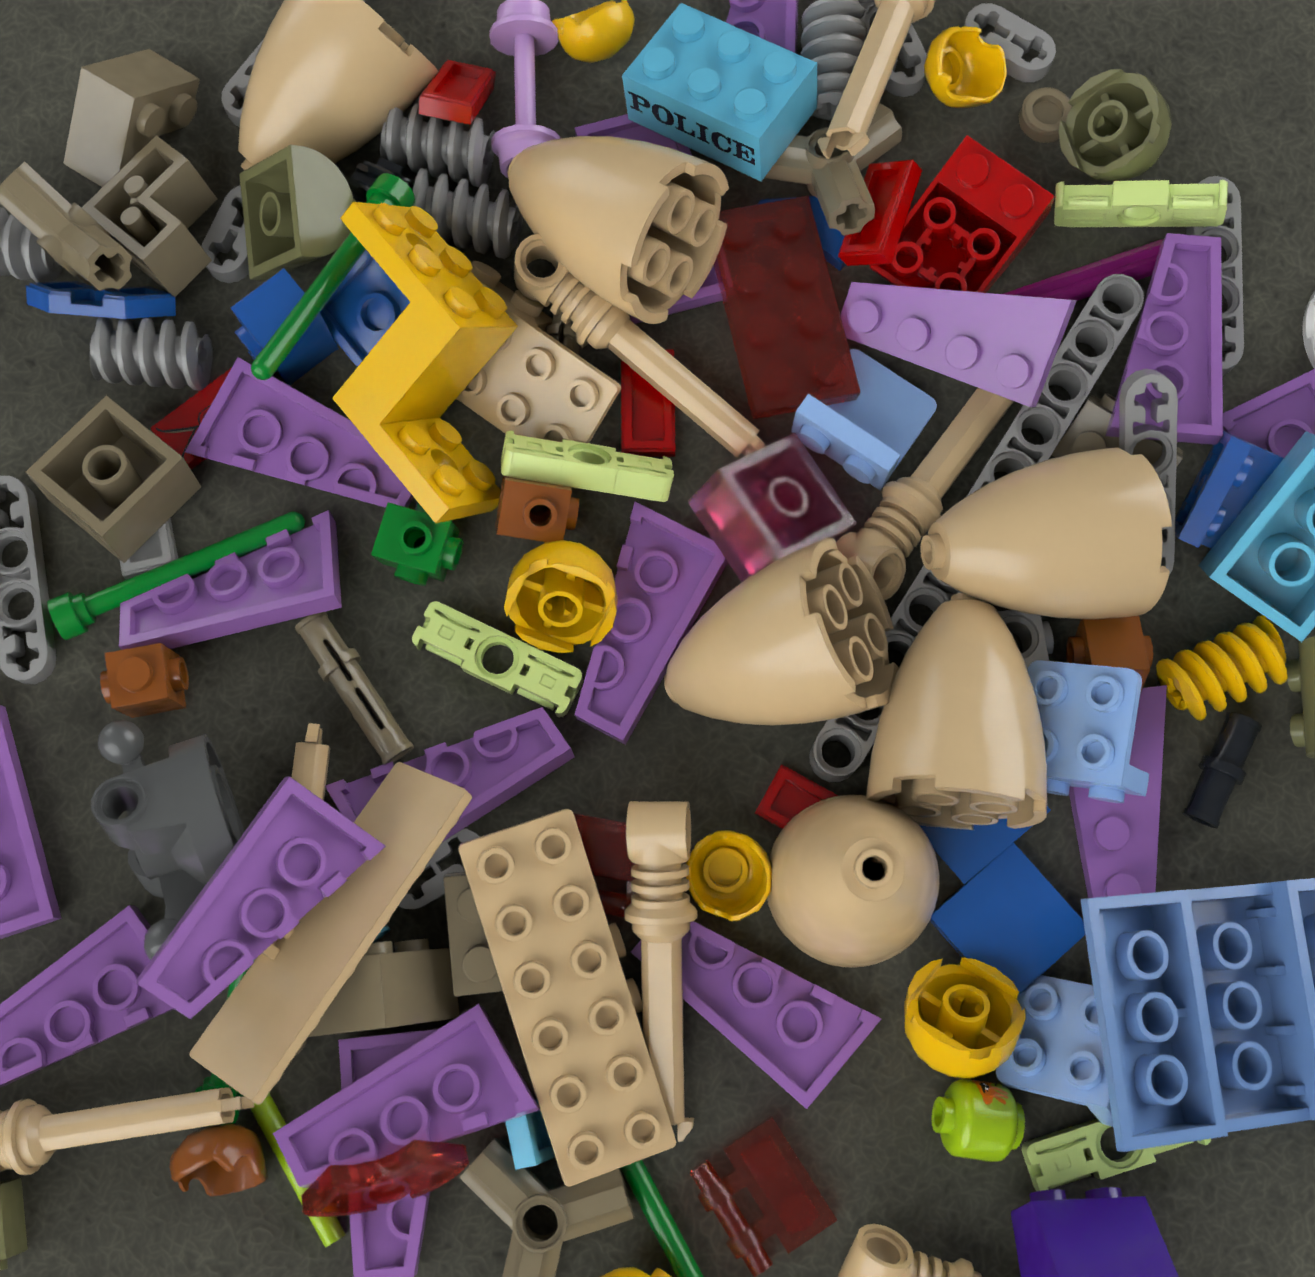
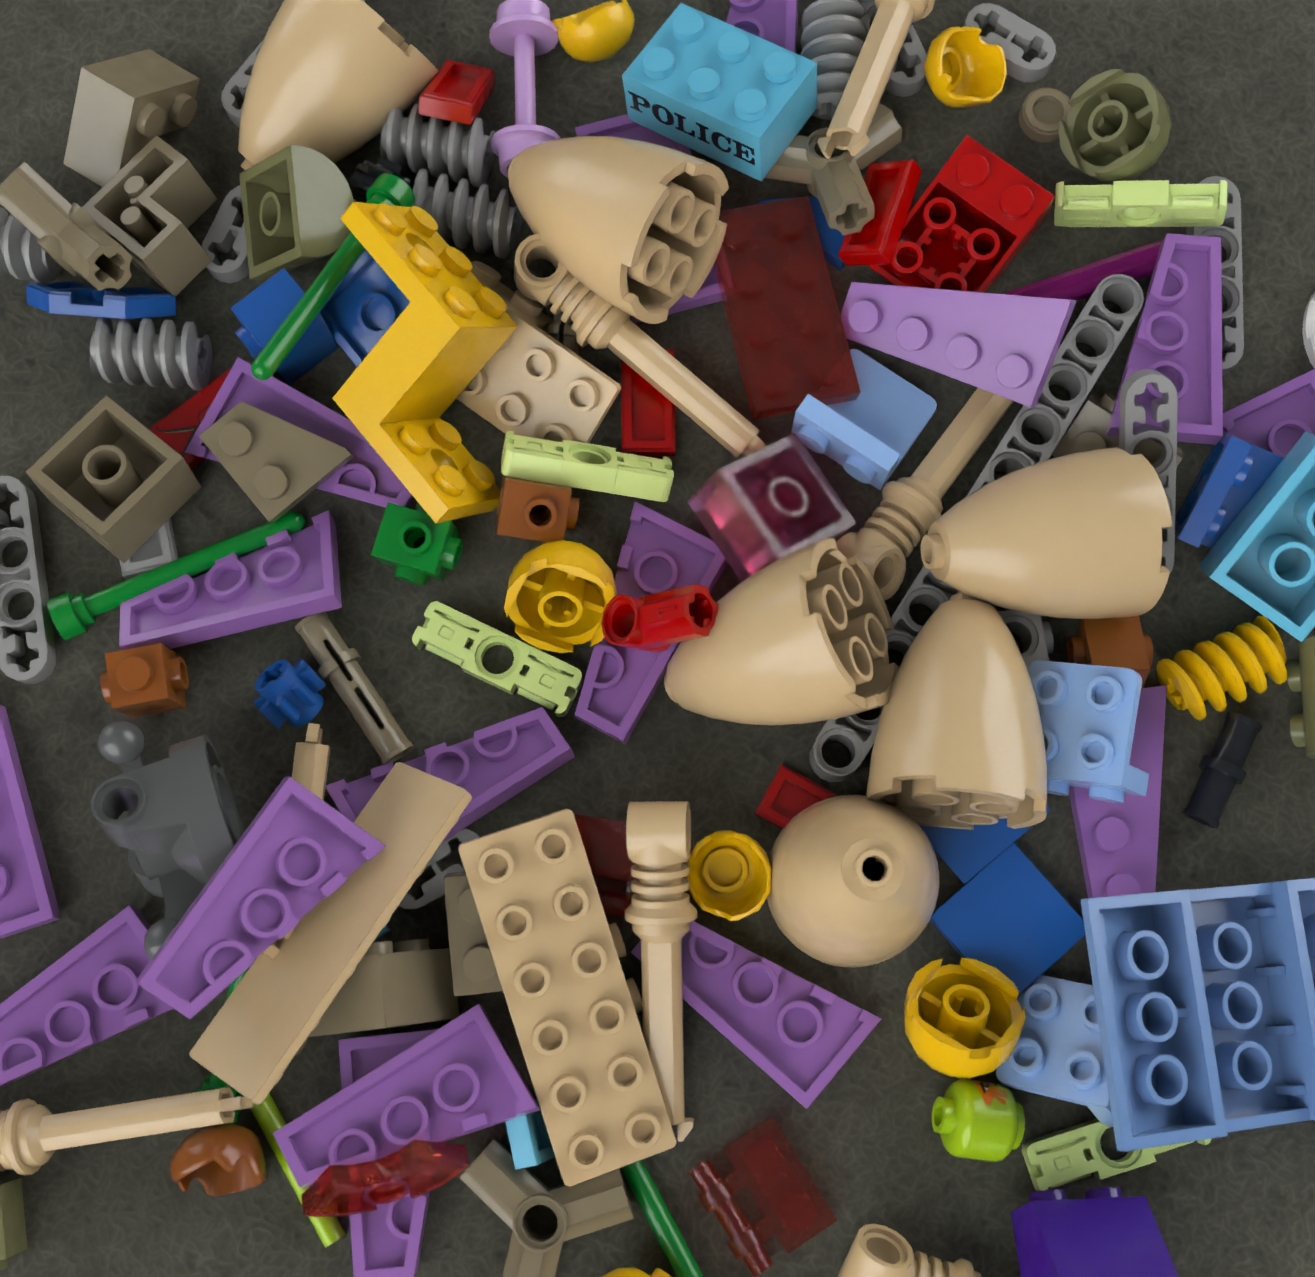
none -> dark tan wing [199,401,355,523]
none -> blue gear [253,659,326,729]
none -> red piece [601,584,718,653]

